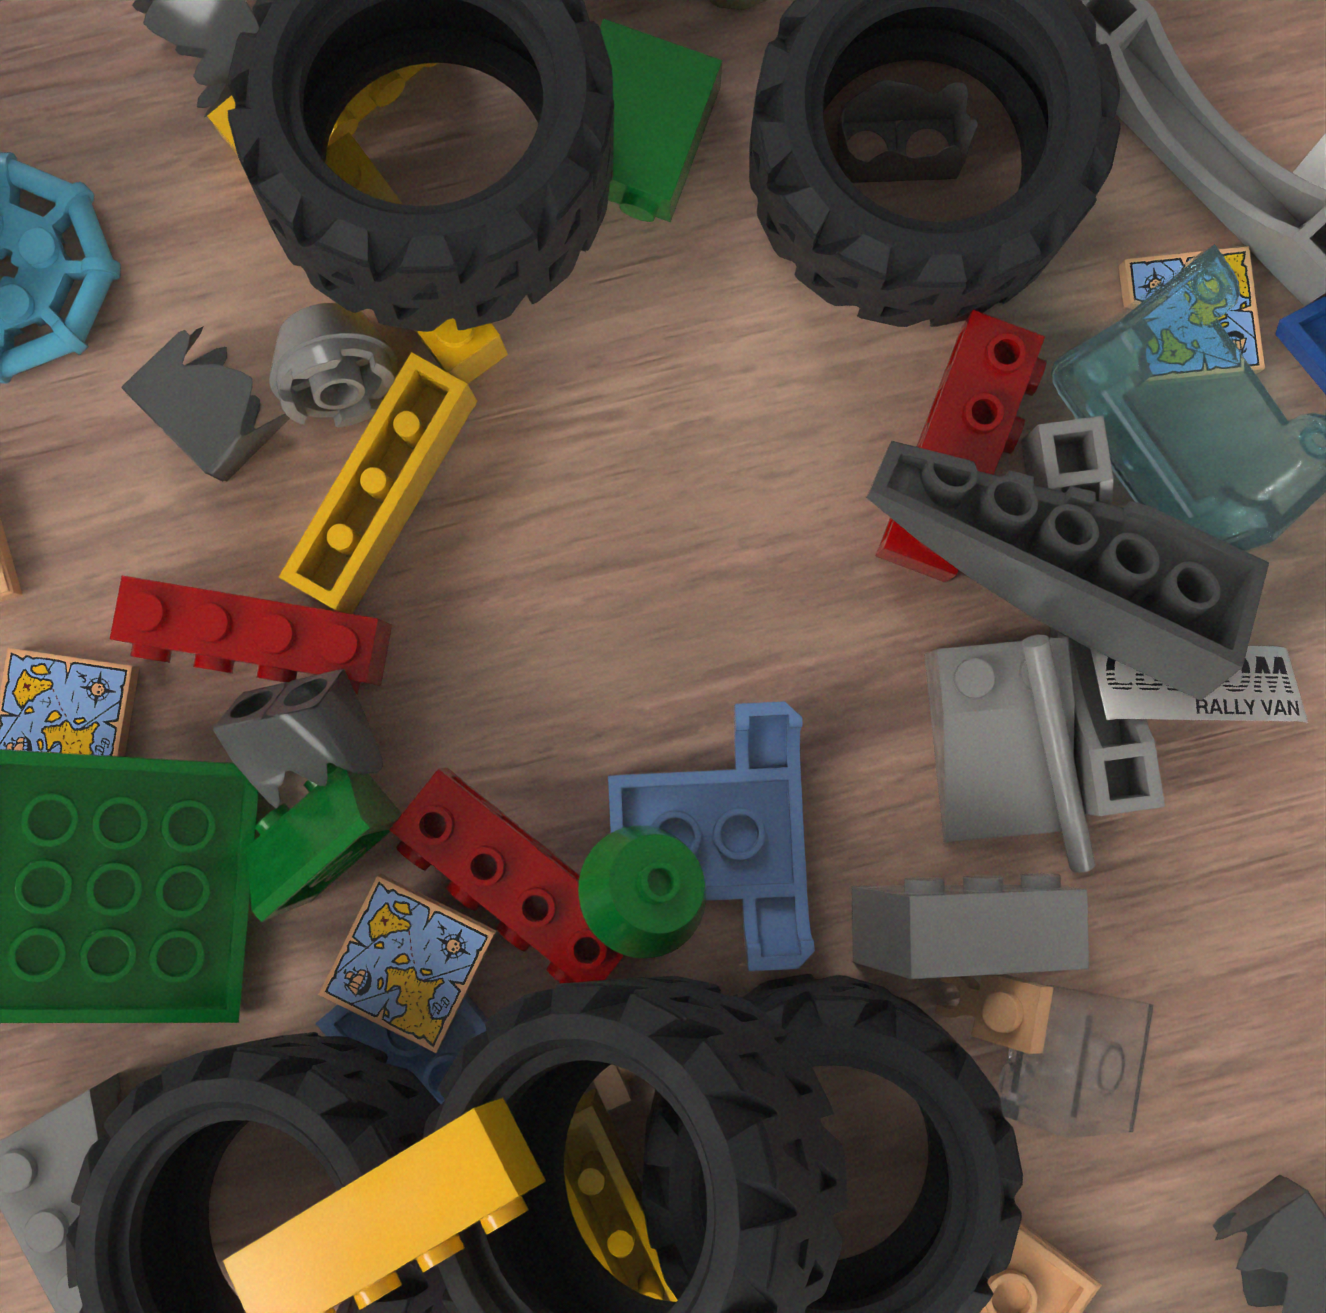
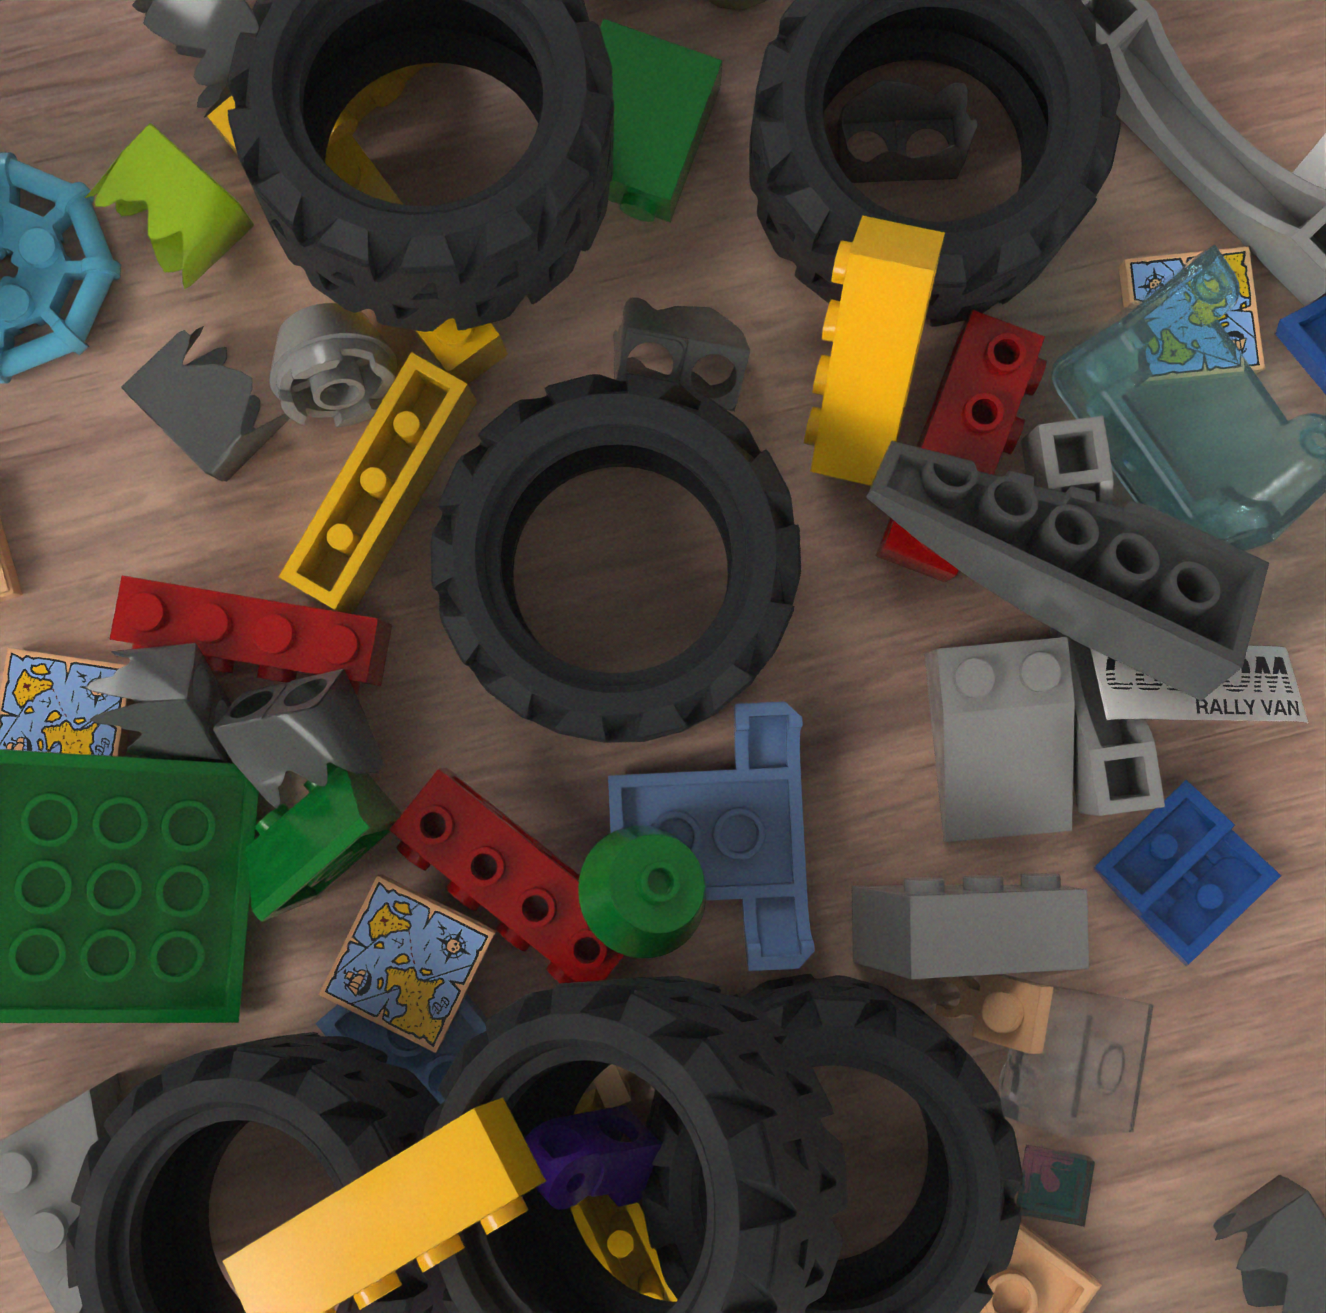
light grey bar [1022,635,1095,873] -> none
none -> lime piece [85,123,254,289]
none -> dark grey piece [85,643,232,763]
none -> black tyre [431,373,801,743]
none -> dark purple leg [524,1105,663,1209]
none -> dark grey piece [613,298,750,412]
none -> yellow brick [804,215,945,486]
none -> clear smoke tile [1016,1144,1095,1227]
none -> blue slope [1094,780,1282,966]

